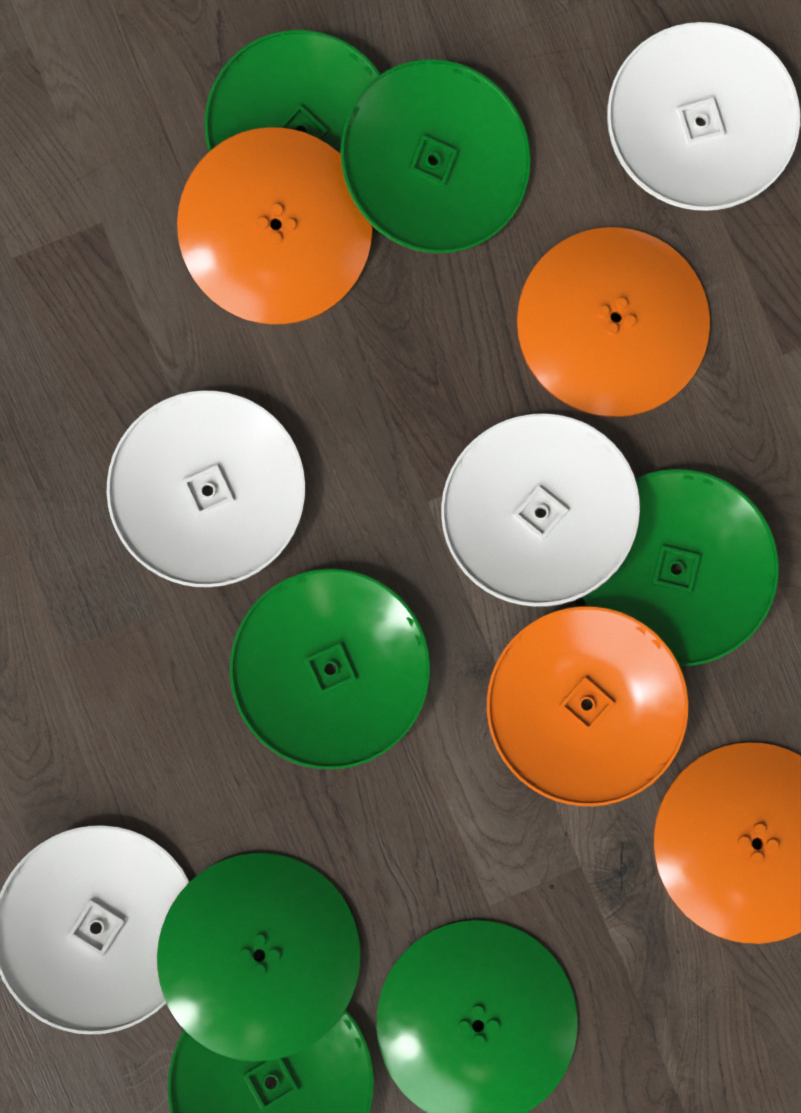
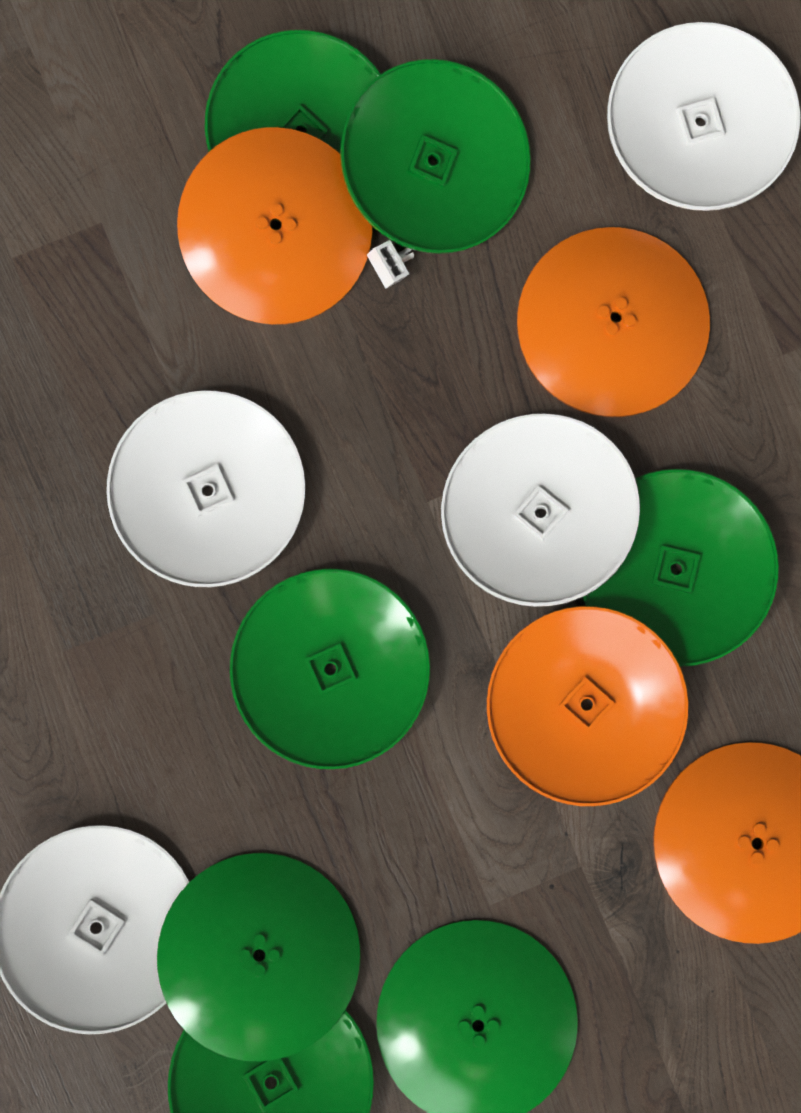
none -> white brick [367,240,414,288]

